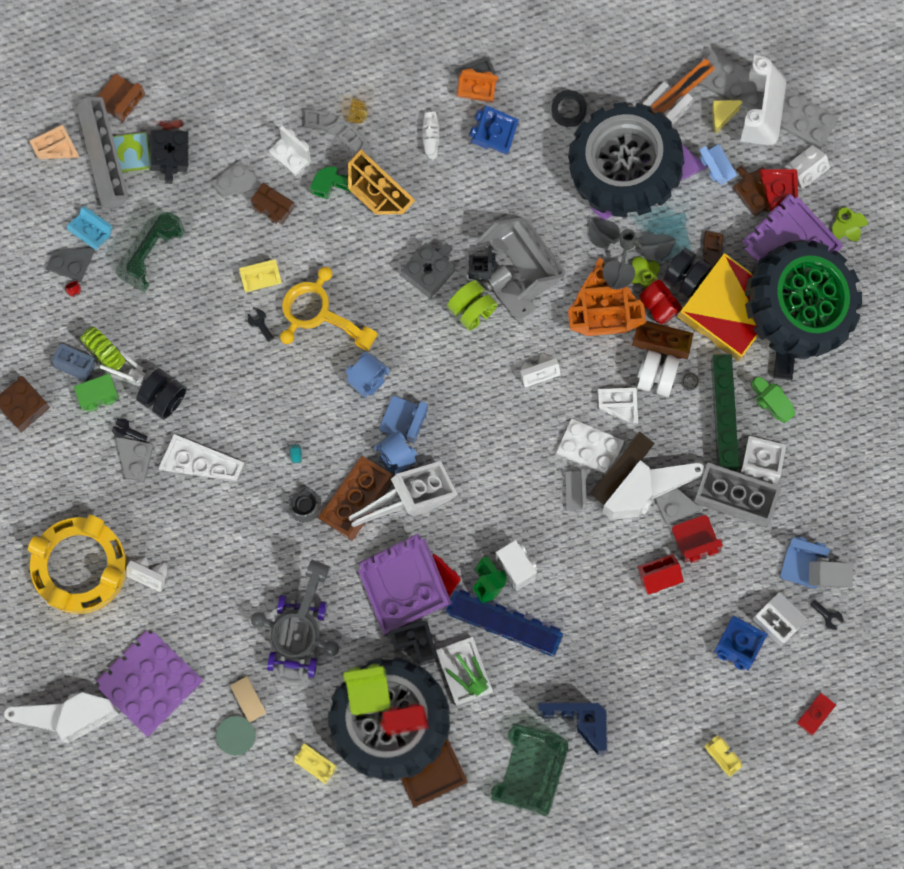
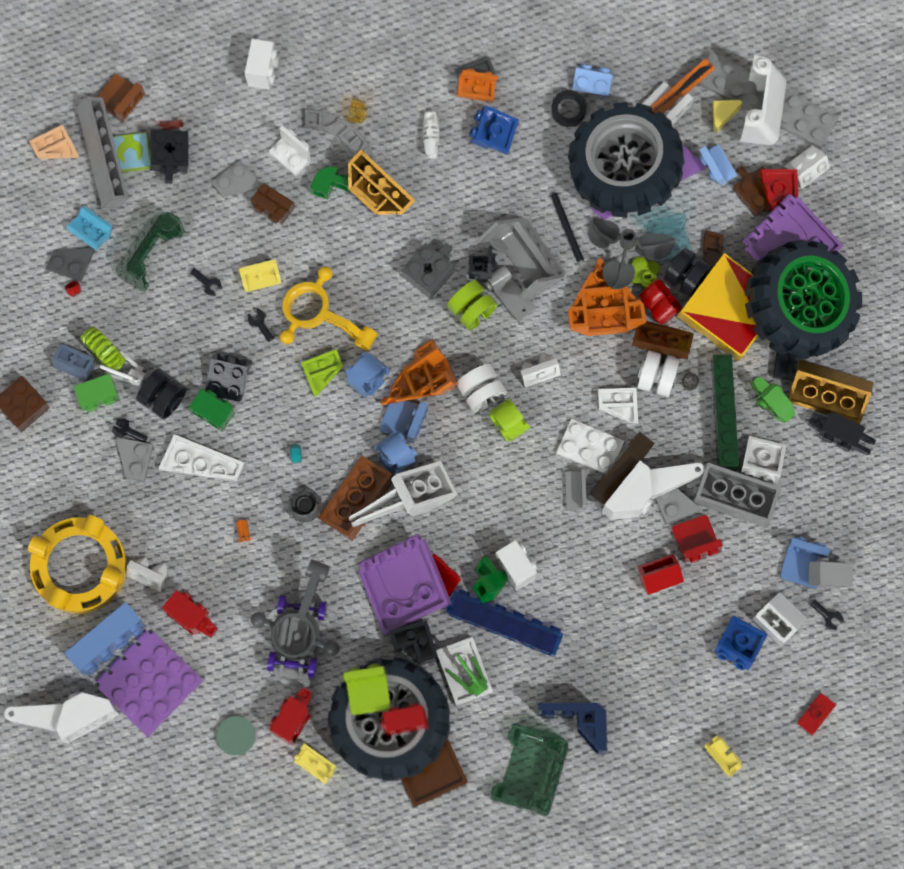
tan slope [230,676,267,722] -> none
lime plate [832,207,868,242] -> none
none -> medium blue brick [64,602,145,676]
none -> red hinge [161,590,218,638]
none -> green brick [188,389,235,432]
none -> black bar [190,268,222,296]
none -> black bracket [205,351,252,402]
none -> orange piece [236,520,252,542]
none -> white brick [245,39,279,90]
none -> red hinge [269,687,313,746]
none -> lime wing [301,349,344,397]
none -> orange wedge [380,338,459,405]
none -> white wheel [457,364,507,413]
none -> lime brick [488,397,531,443]
none -> black bar [550,193,584,263]
none -> light blue bracket [572,63,614,96]
none -> pearl gold slope [788,360,873,424]
none -> black hinge [808,412,876,455]

